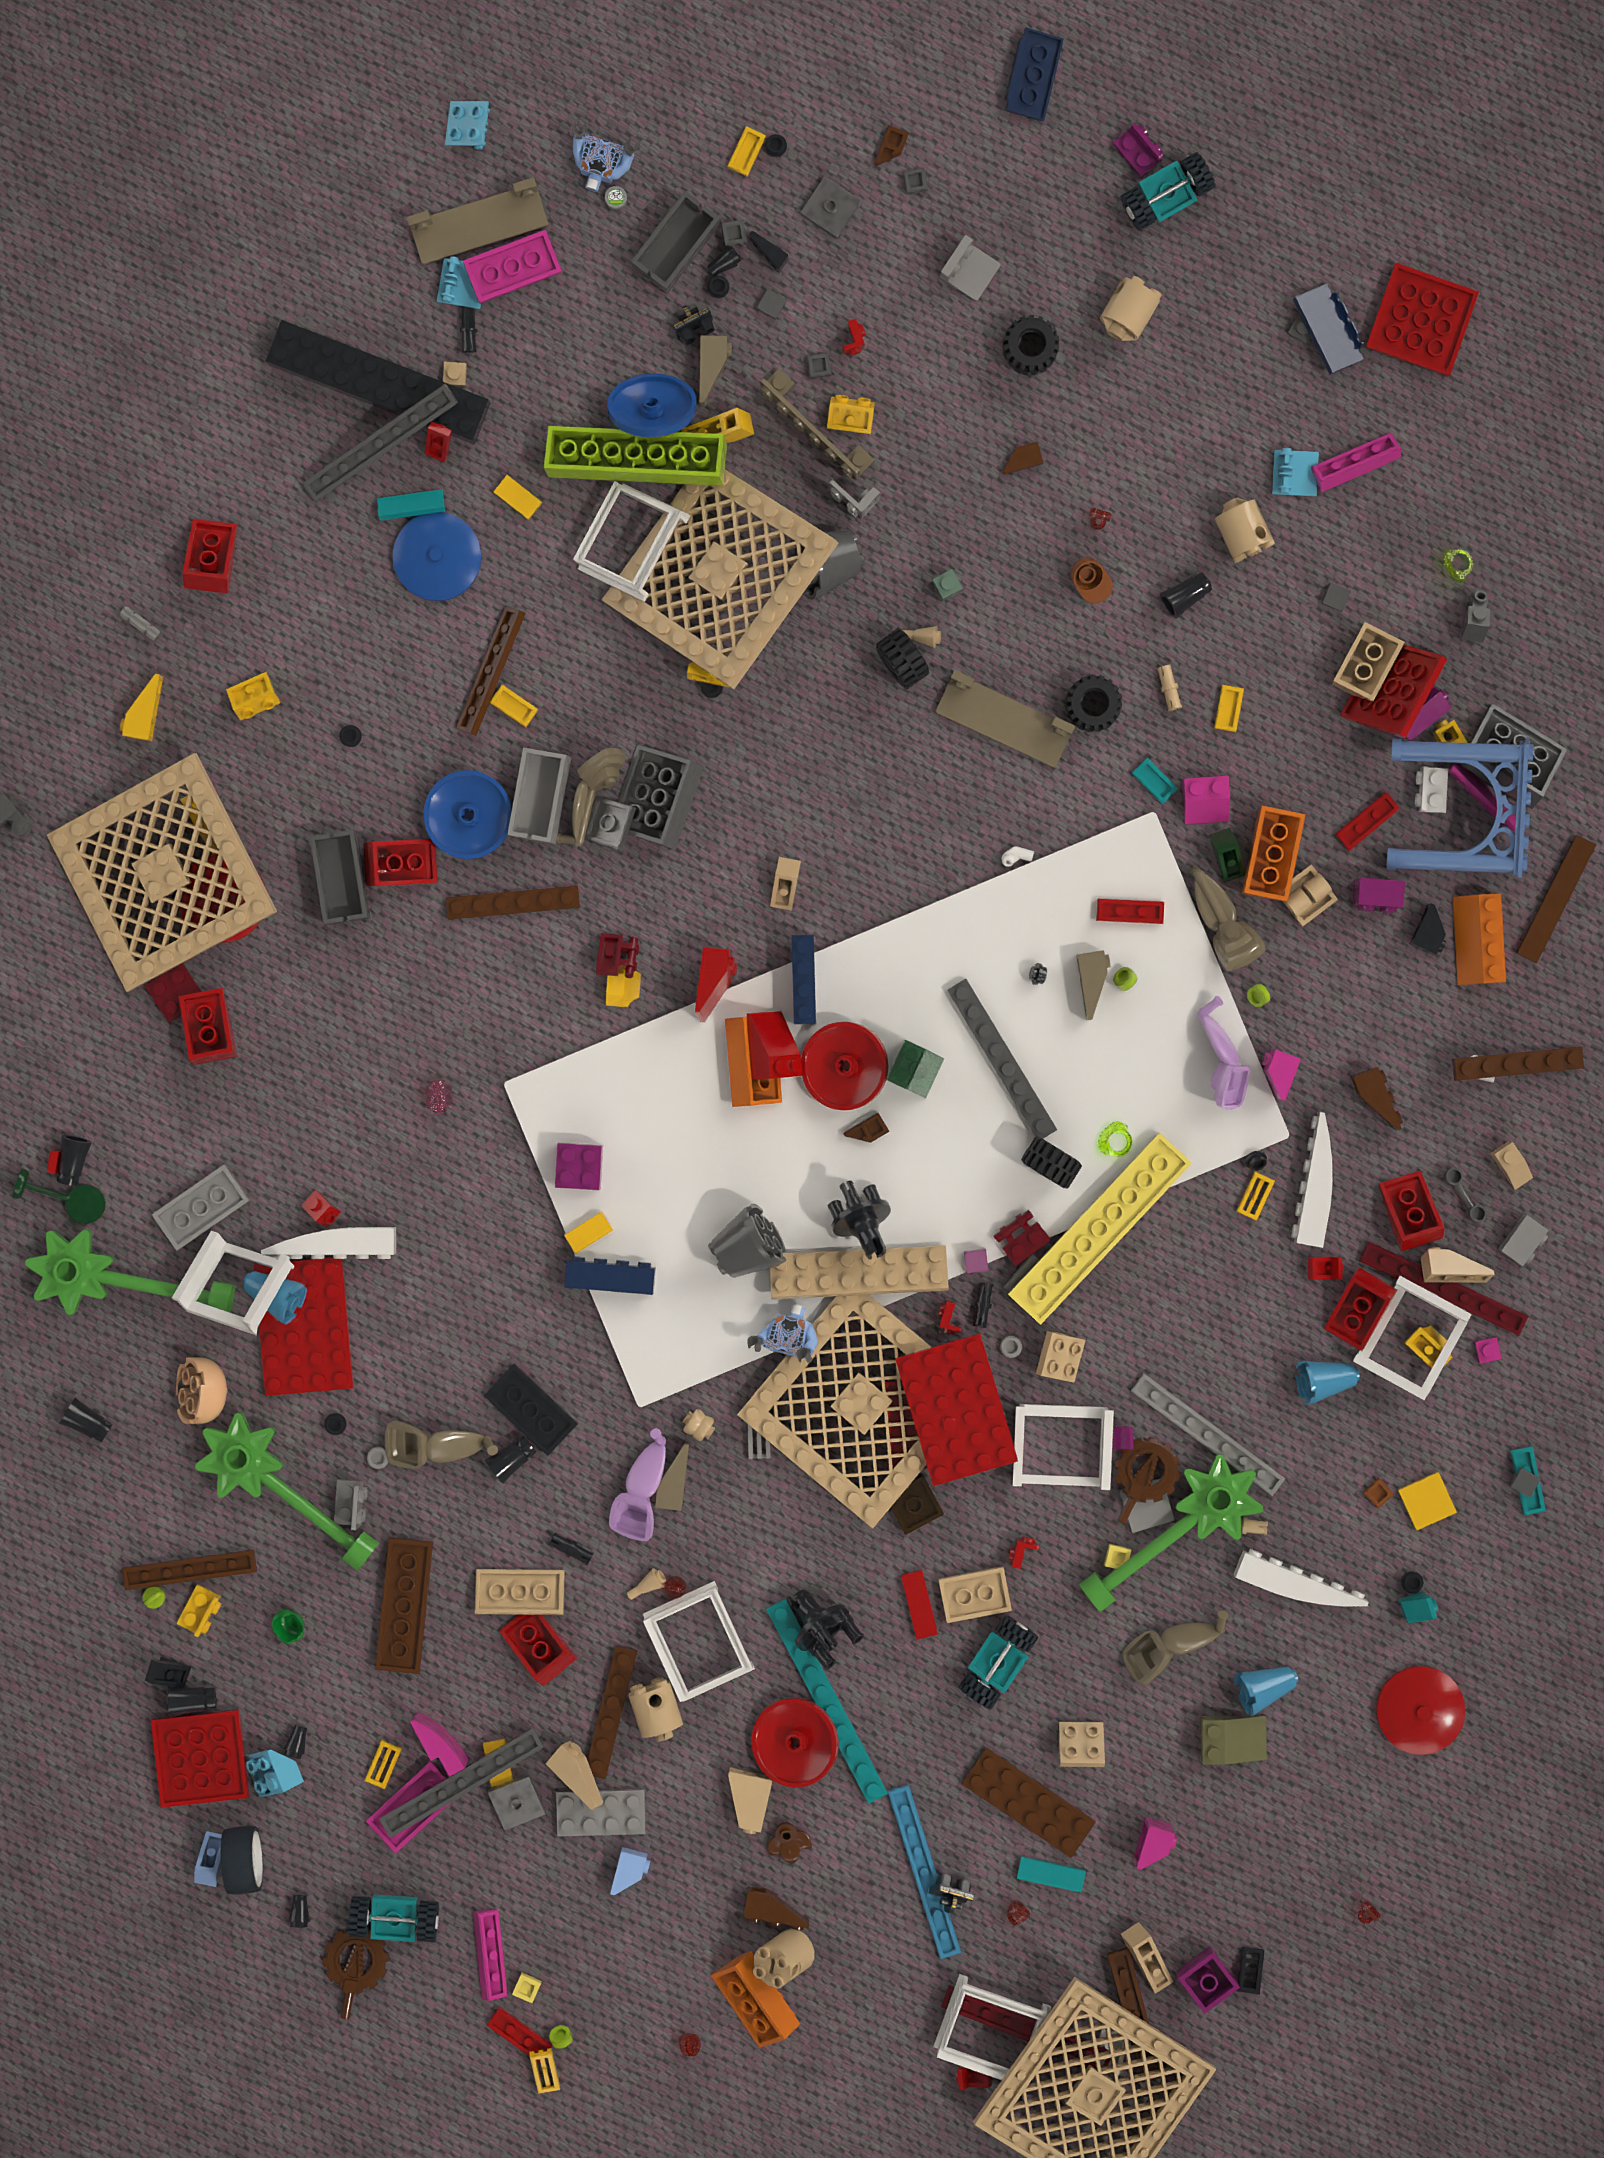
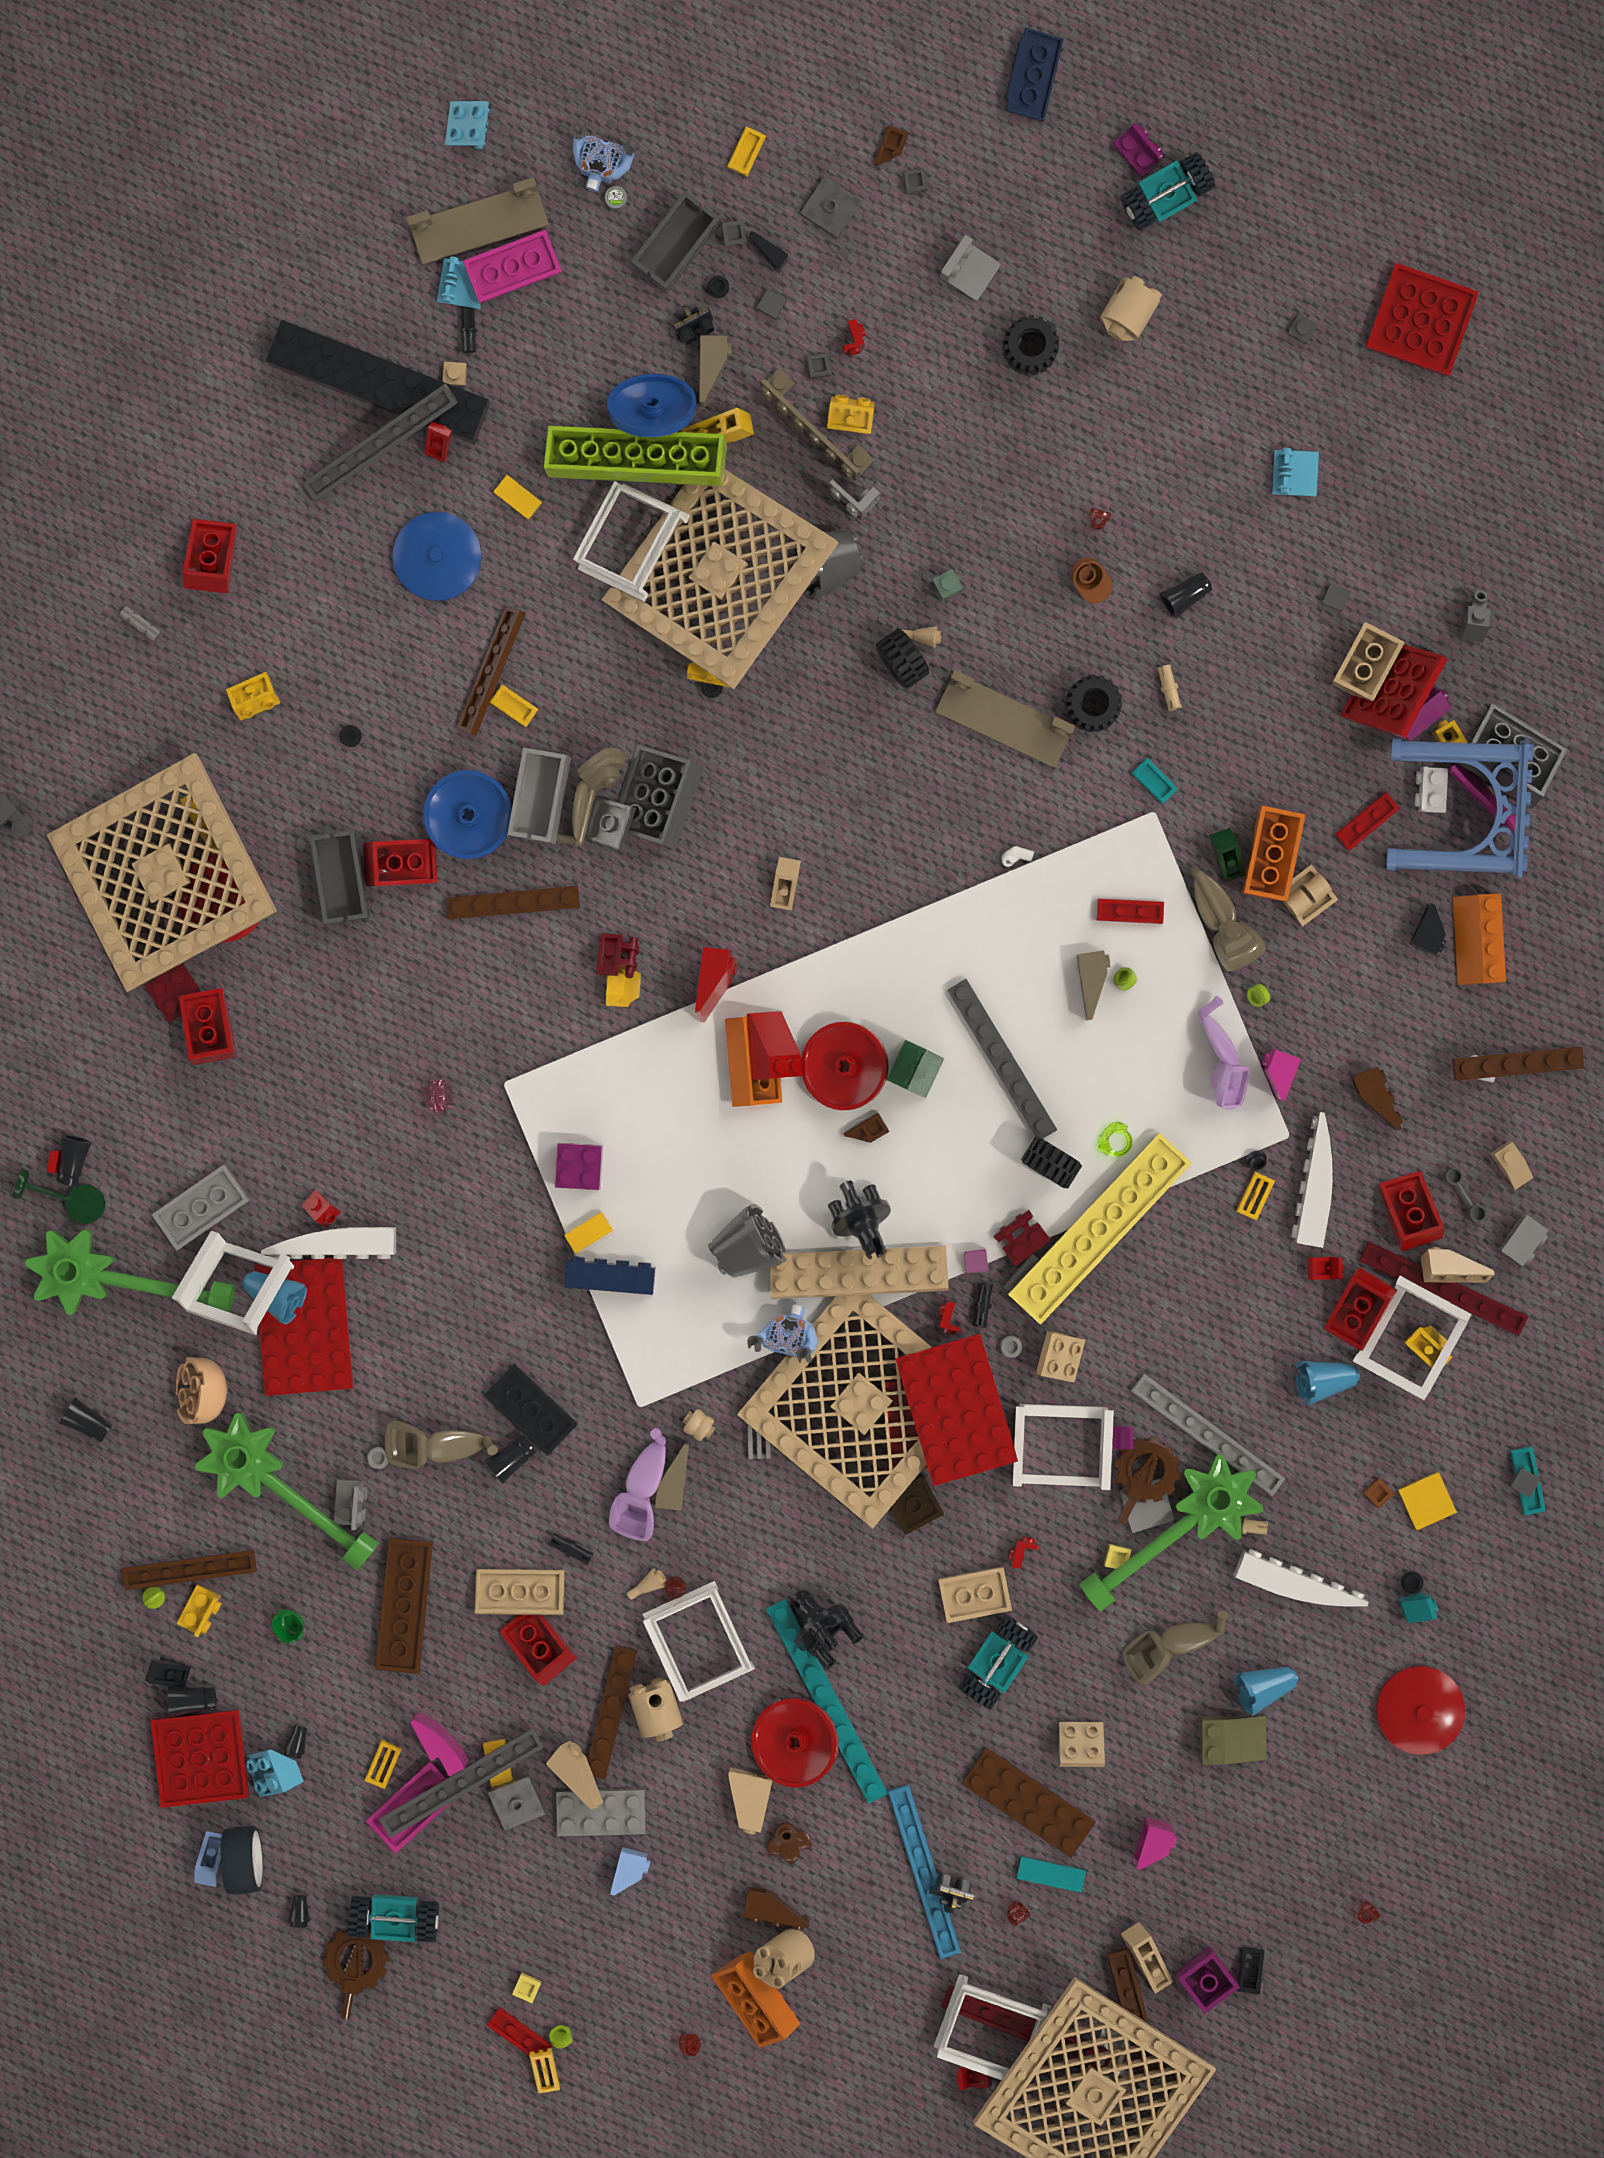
yellow slope [120,674,163,742] -> none
black plate [324,1413,347,1435] -> none
teal tile [377,489,445,521] -> none
dark pink slope [472,1909,508,2001] -> none
black cone [707,246,742,276] -> none
black plate [765,134,787,157] -> none
dark blue brick [791,935,816,1024] -> none
red tile [901,1570,938,1640] -> none
reddish brown tile [1003,442,1043,475] -> none
black plate [1029,963,1047,985] -> none
dark pink slope [1182,776,1230,825] -> none
tan cylinder [1214,497,1275,563] -> none
yellow tile [1214,685,1244,733] -> none
piece [1293,284,1364,375] -> none
dark pink slope [1311,433,1401,492] -> none
magenta brick [1352,878,1405,913] -> none
clear neon green piece [1443,549,1473,583] -> none
dark pink plate [1474,1337,1502,1364] -> none
reddish brown tile [1516,835,1597,963] -> none

